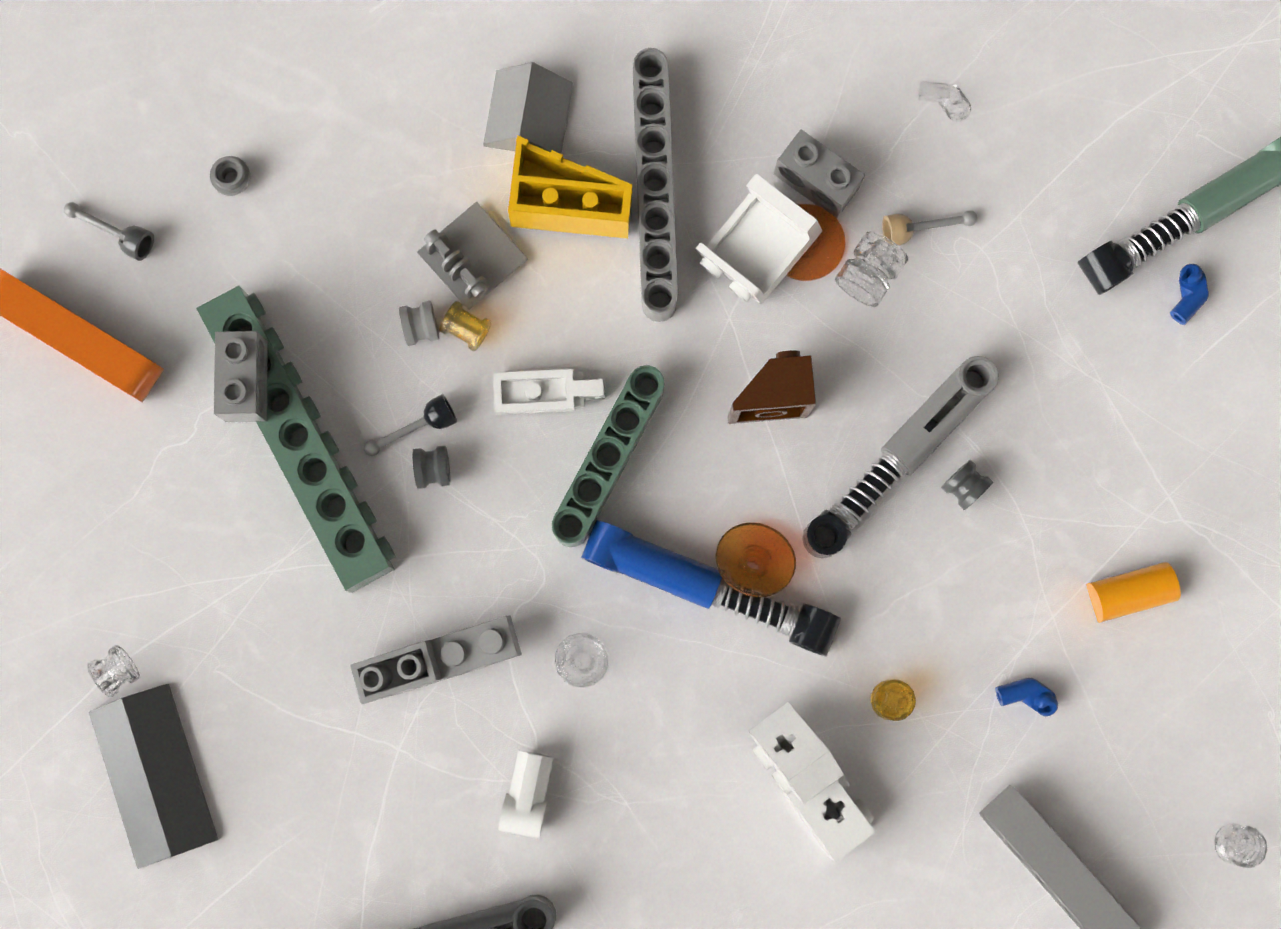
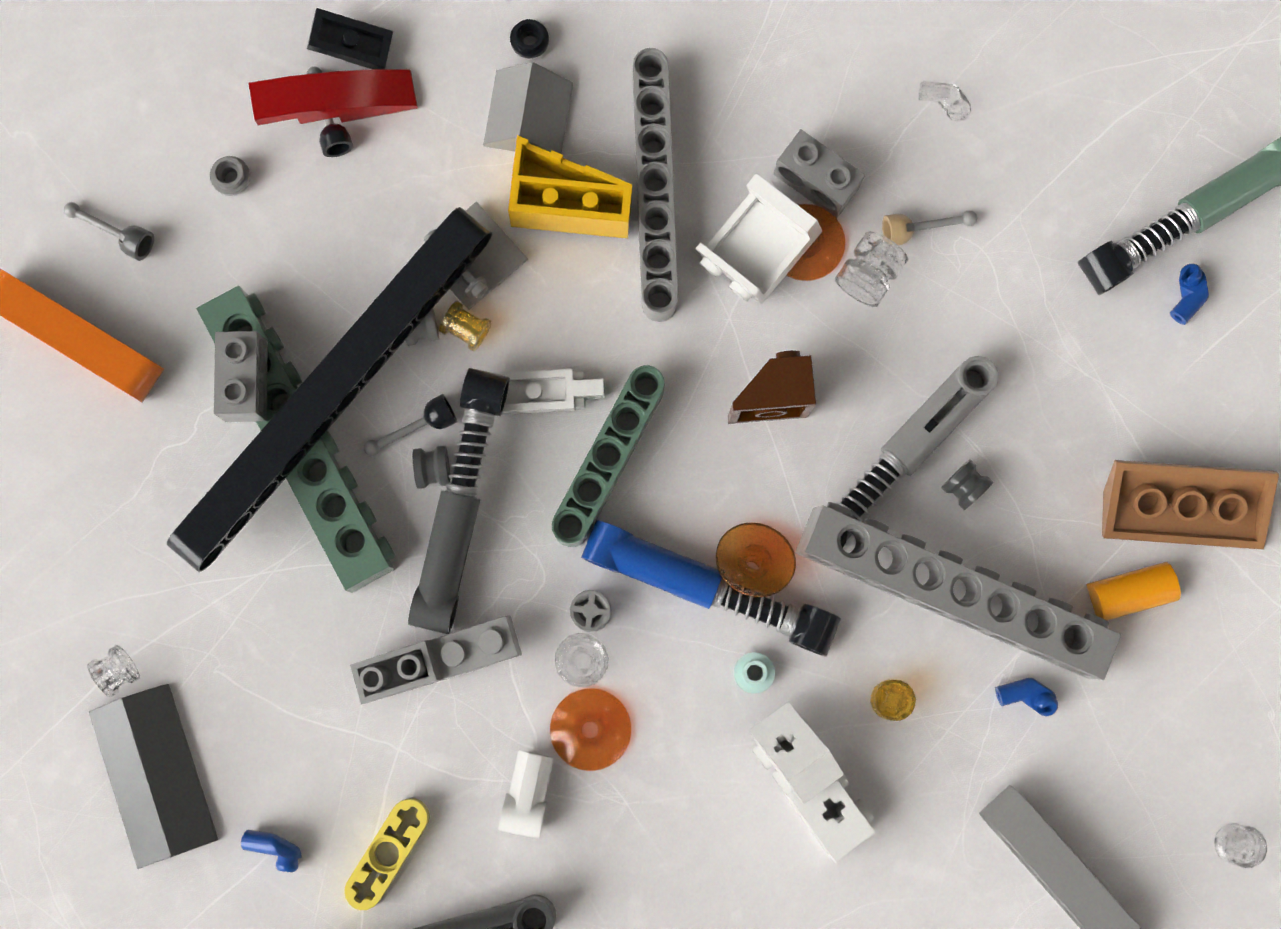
none -> black beam [167,207,492,572]
none -> blue arm [241,829,302,872]
none -> red slope [248,69,418,126]
none -> black hinge [307,8,393,69]
none -> black hinge [307,67,353,157]
none -> light yellow beam [344,798,430,910]
none -> piece [408,368,510,634]
none -> black plate [510,19,549,59]
none -> clear orange dish [550,688,631,771]
none -> light grey wheel [570,590,611,632]
none -> light aqua plate [734,652,775,693]
none -> light grey brick [795,502,1121,680]
none -> medium nougat slope [1102,460,1279,550]

